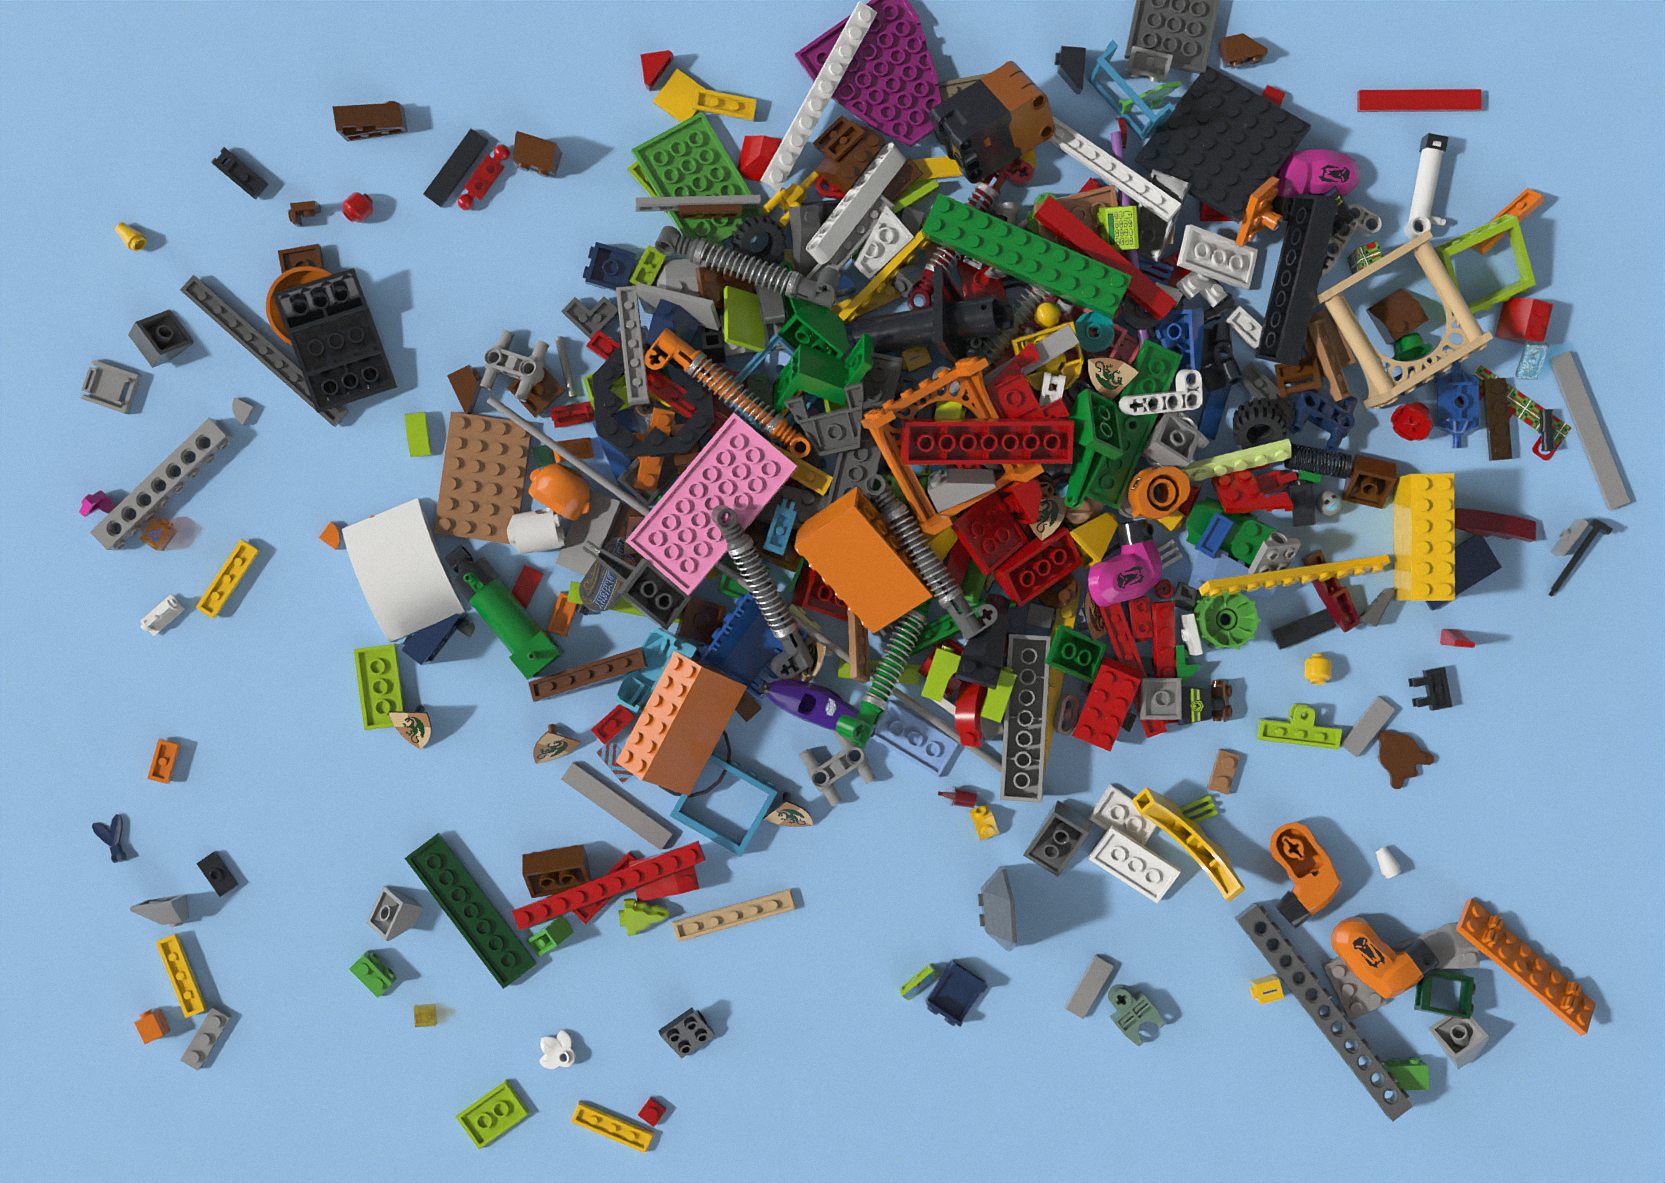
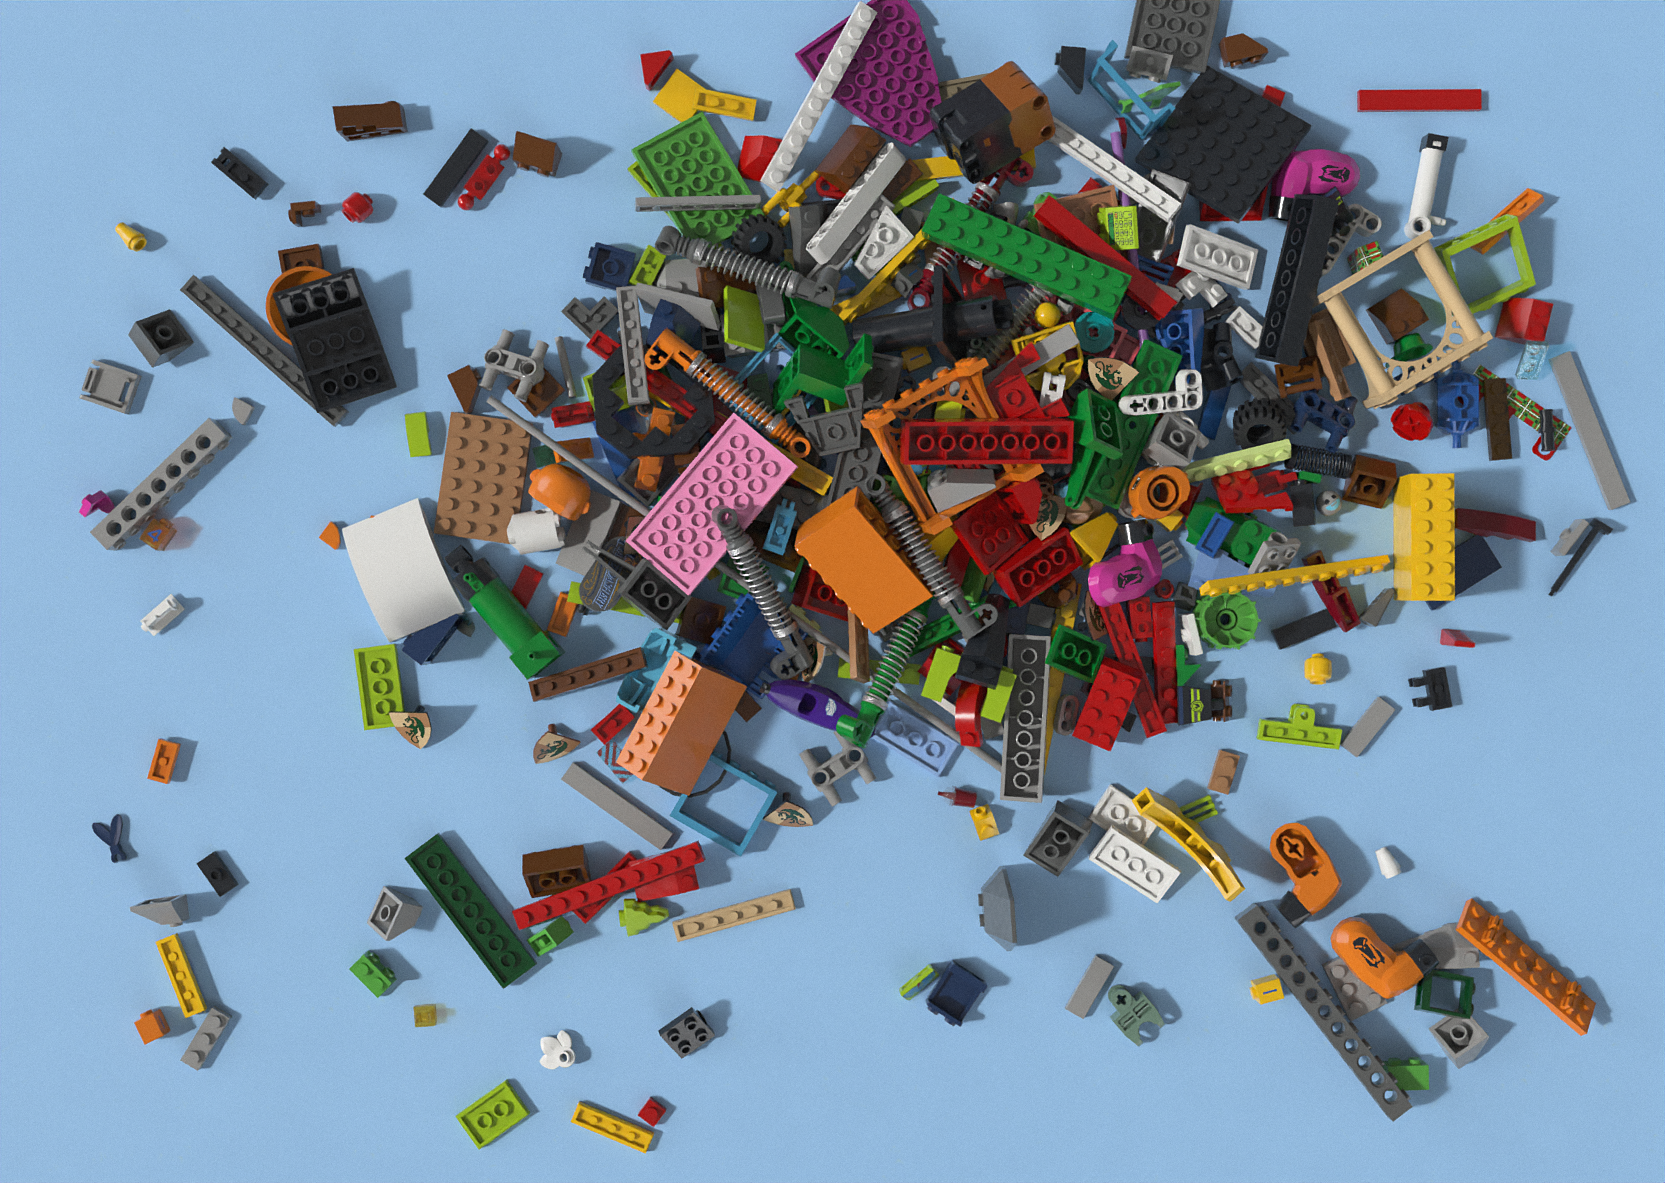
yellow plate [195,539,260,619] -> none
reddish brown tile [678,204,742,219] -> none
reddish brown slope [813,115,866,162] -> none
light grey tile [1139,678,1182,720] -> none
orange plate [1235,176,1283,247] -> none
reddish brown tile [1378,730,1434,789] -> none

